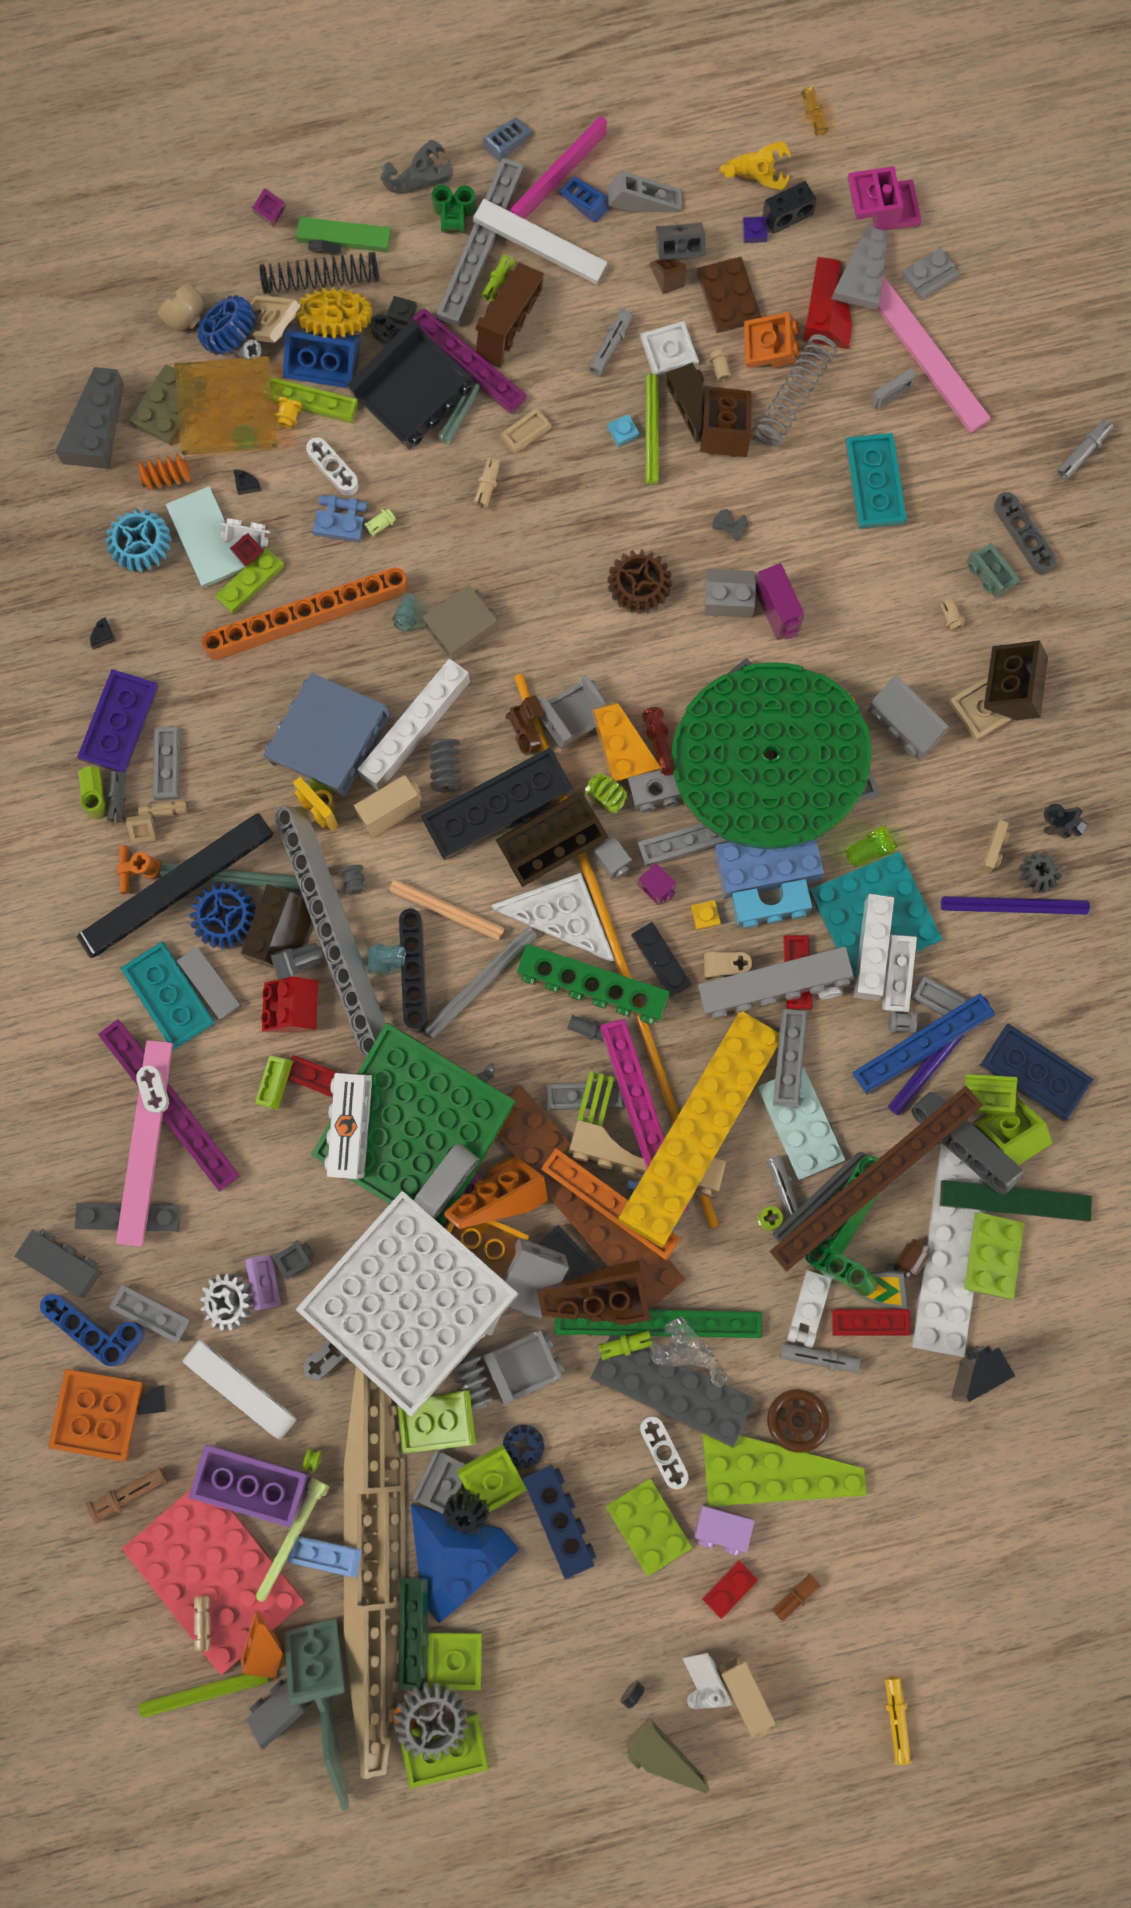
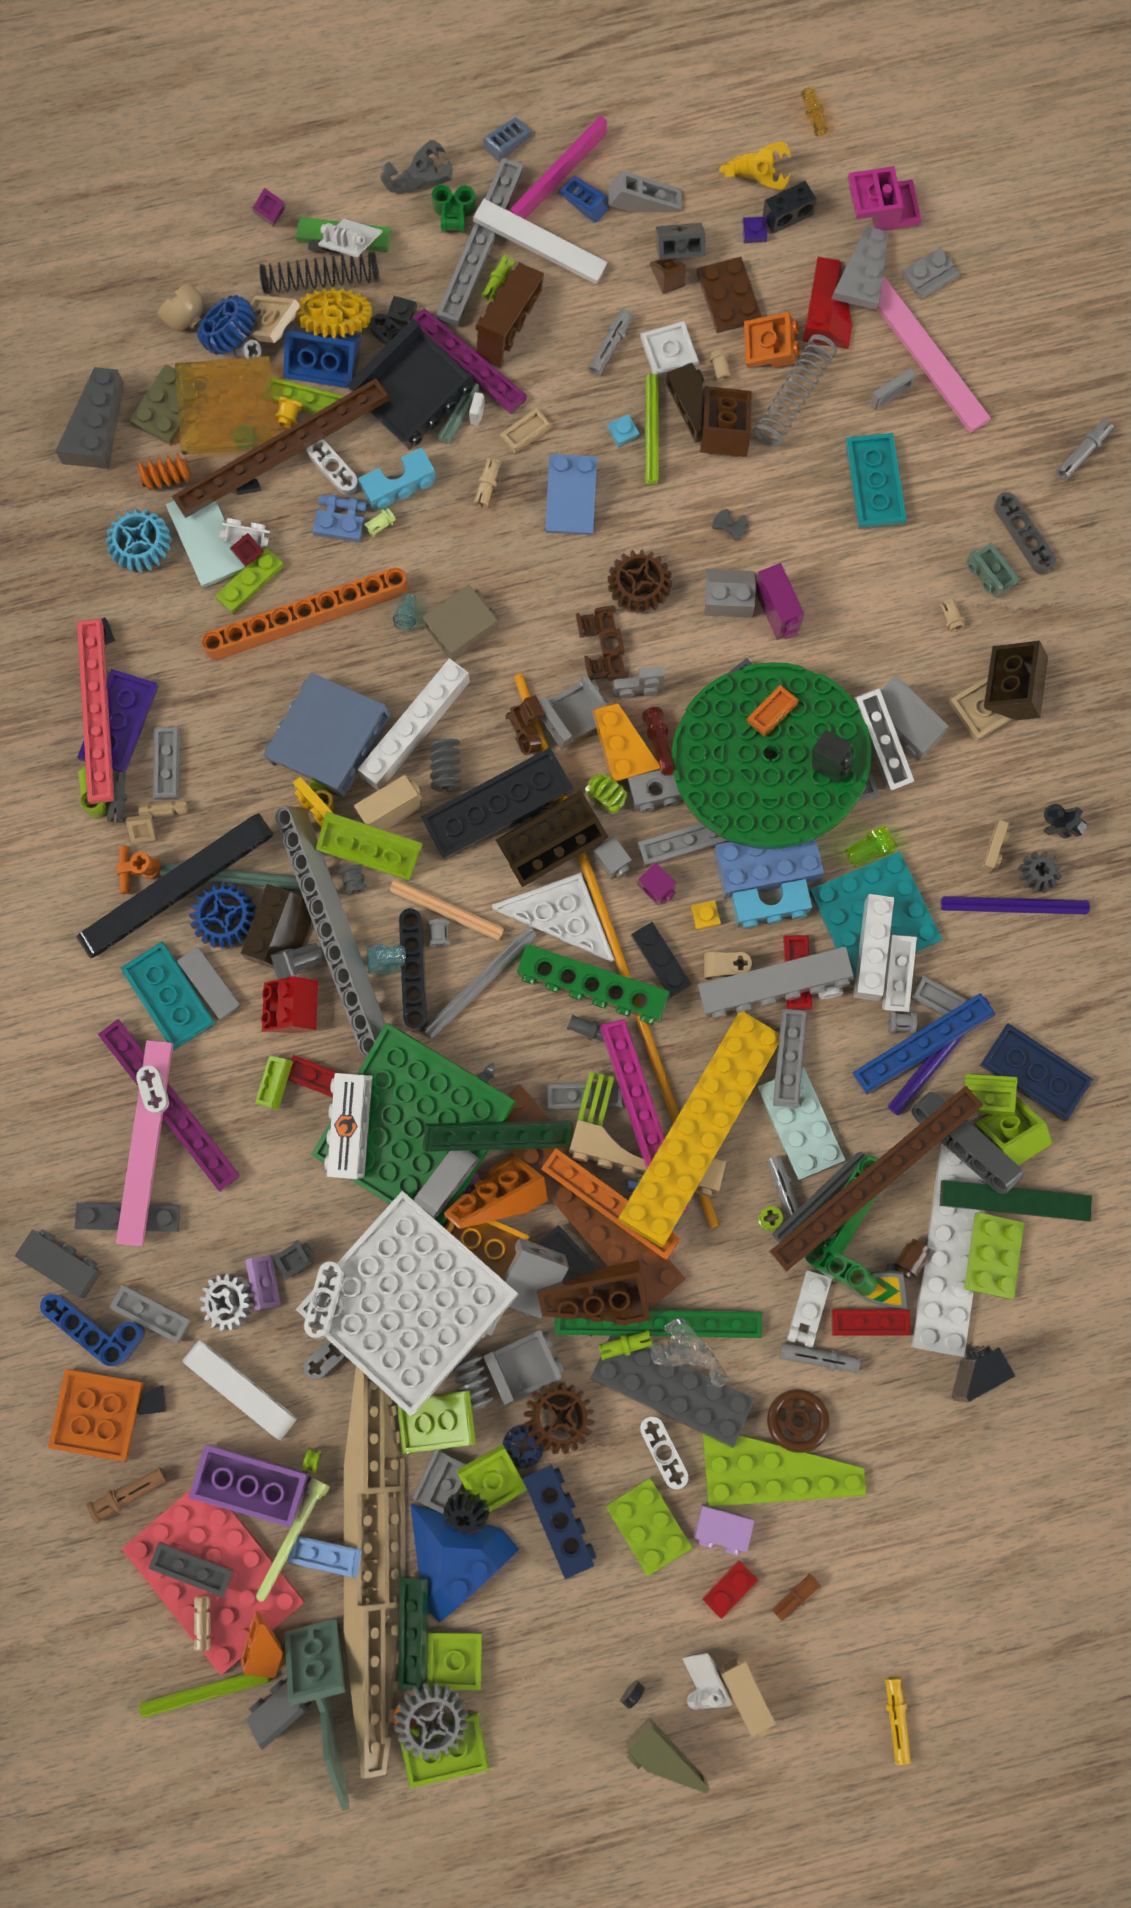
none -> coral tile [77,619,115,804]
none -> dark grey plate [148,1542,234,1598]
none -> reddish brown plate [172,378,389,518]
none -> white beam [304,1262,344,1339]
none -> lime tile [315,812,423,881]
none -> white hinge [318,219,382,257]
none -> medium azure arch [358,448,436,512]
none -> dark green tile [423,1120,573,1152]
none -> light grey bush [427,919,450,948]
none -> white tile [469,392,485,426]
none -> reddish brown gear [524,1382,594,1455]
none -> medium blue slope [546,454,597,535]
none -> reddish brown piece [576,605,629,682]
none -> light grey plate [613,666,664,699]
none -> orange tile [747,685,799,737]
none -> pearl dark grey brick [812,729,853,783]
none -> white brick [853,688,914,790]

